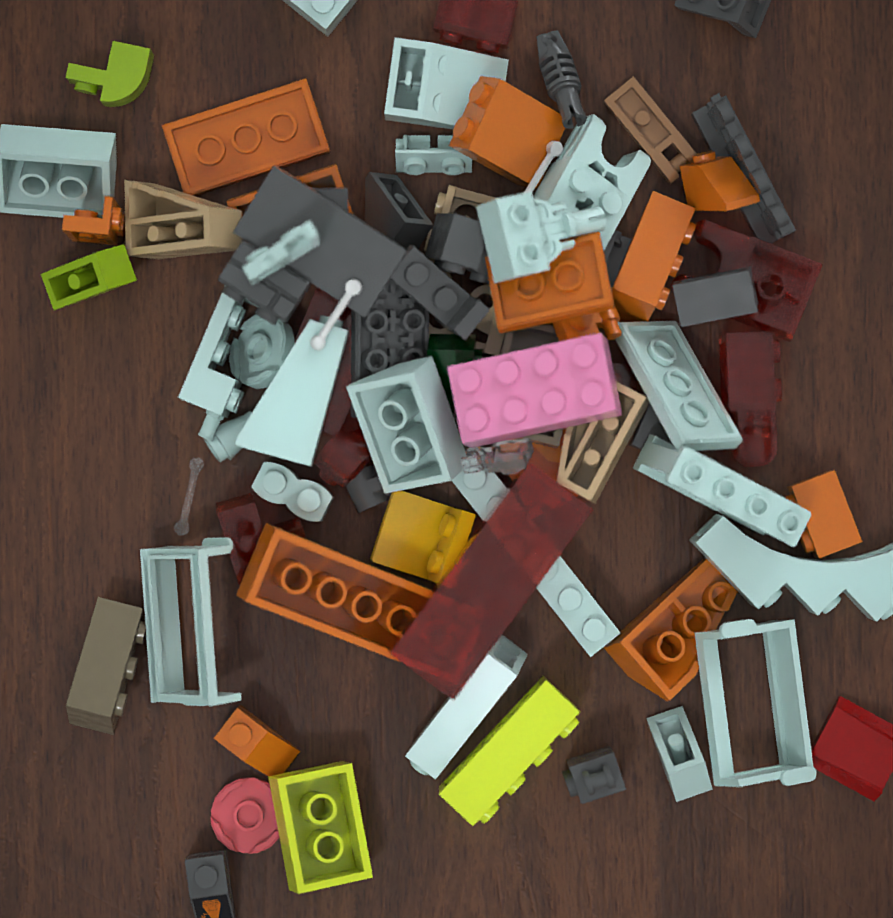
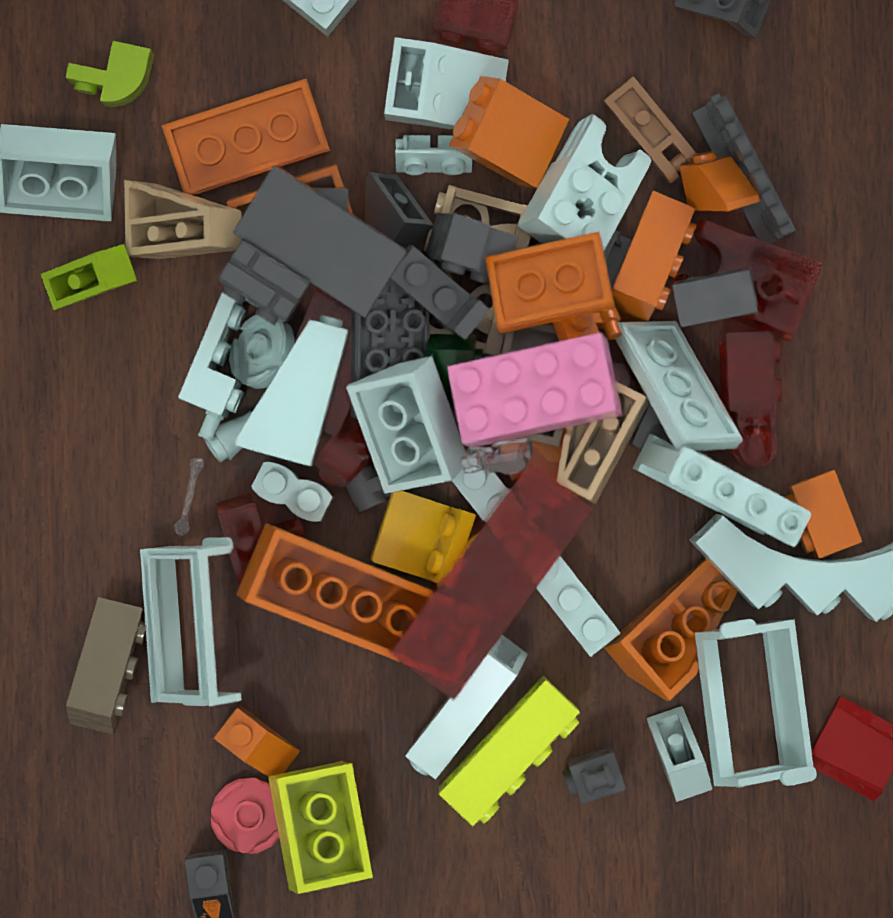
orange bracket [62,196,125,246] -> none
light aqua wing [242,221,320,286] -> none
white hinge [310,279,362,350] -> none
light aqua brick [476,192,606,283] -> none
white hinge [524,141,563,193] -> none
dark grey hinge [536,30,587,129] -> none

